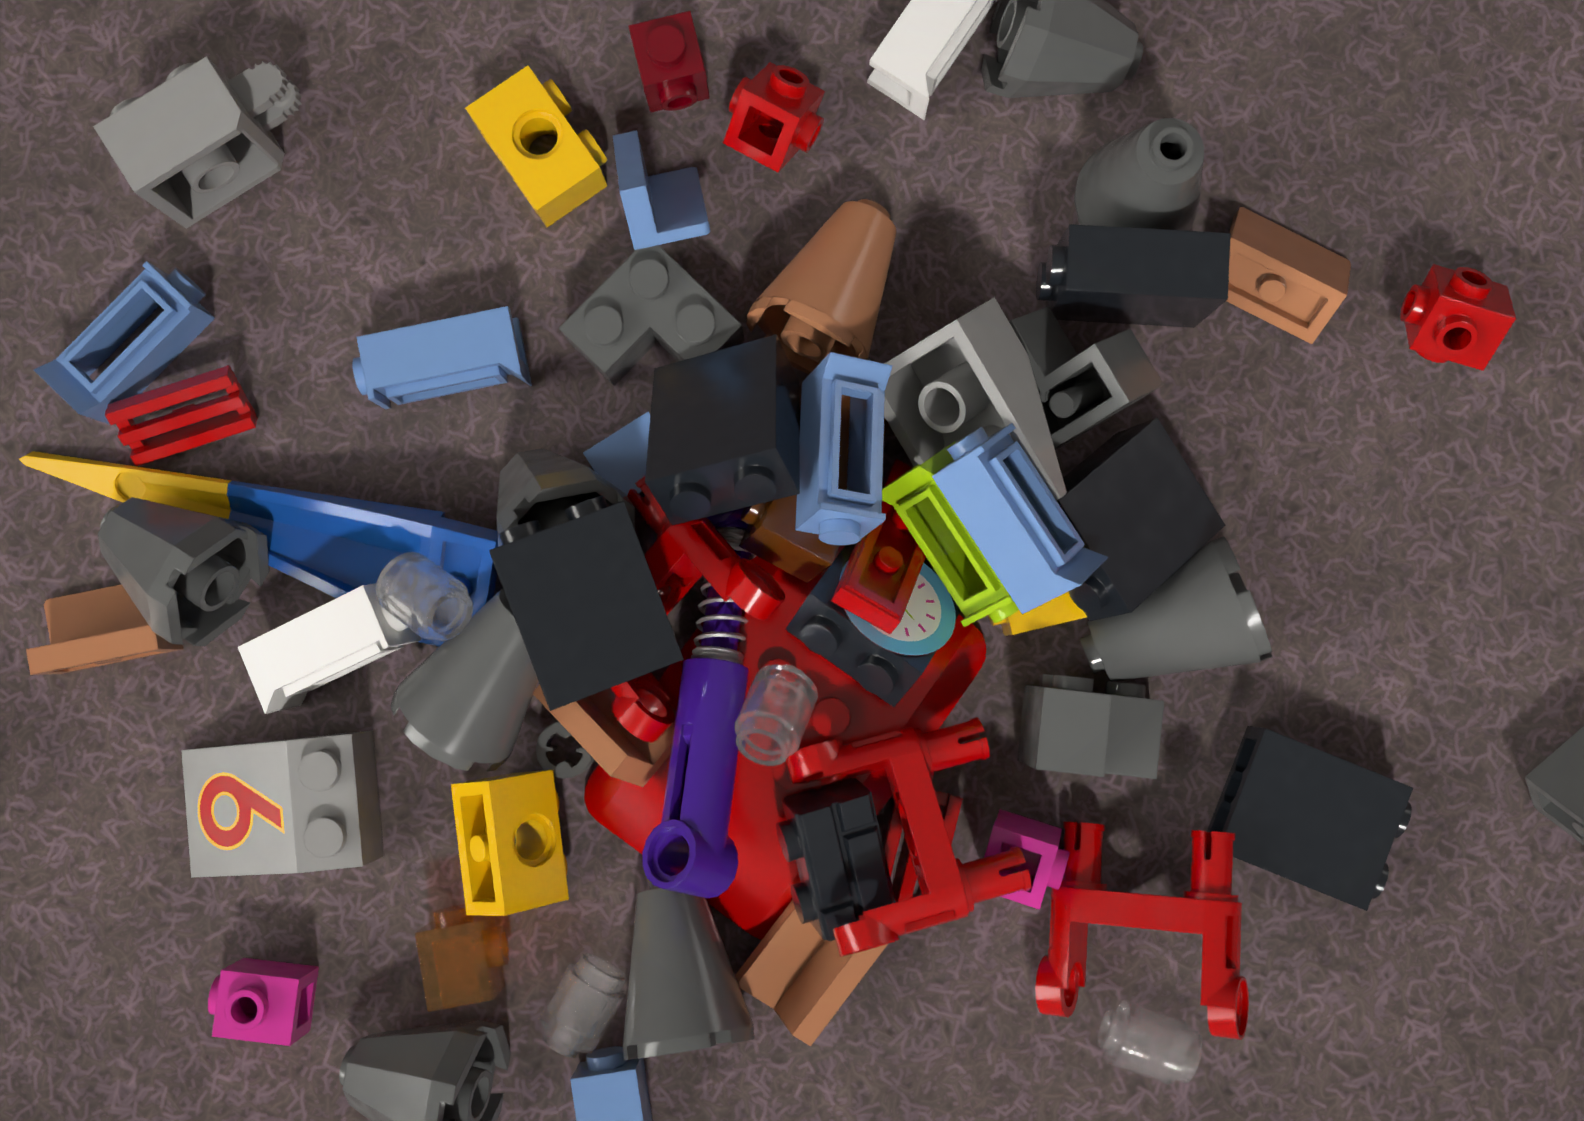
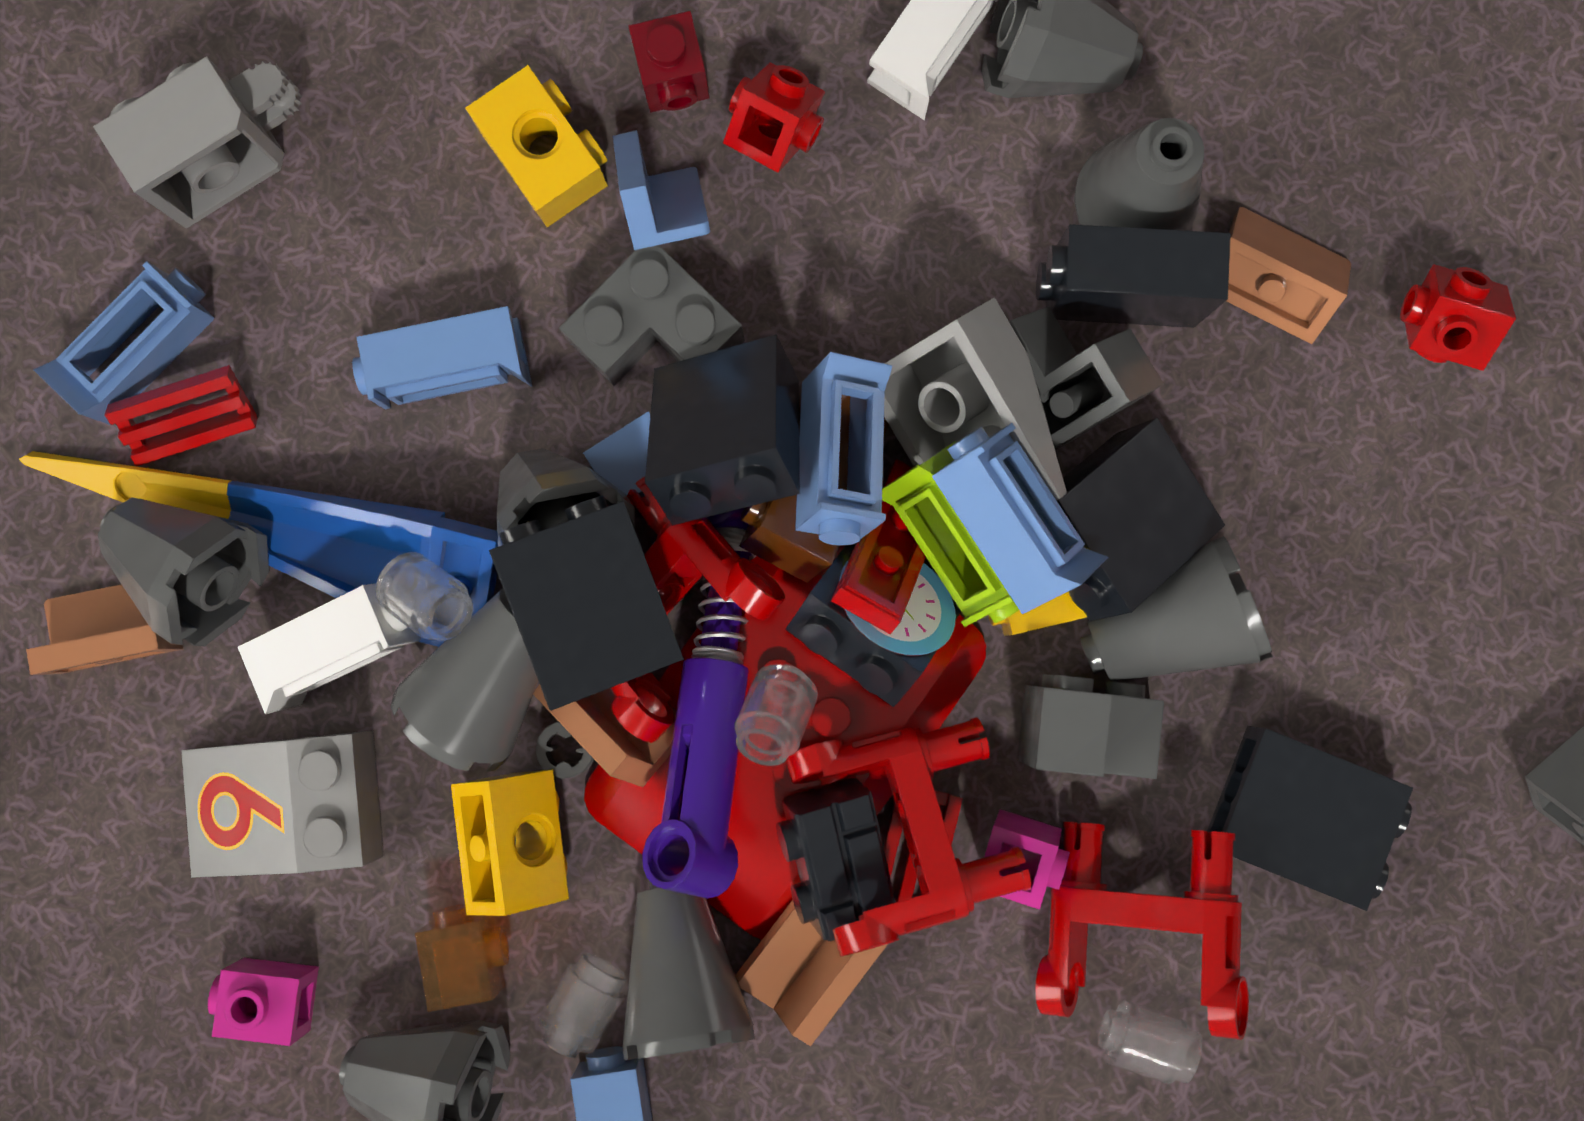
nougat cone [747,199,897,374] -> none

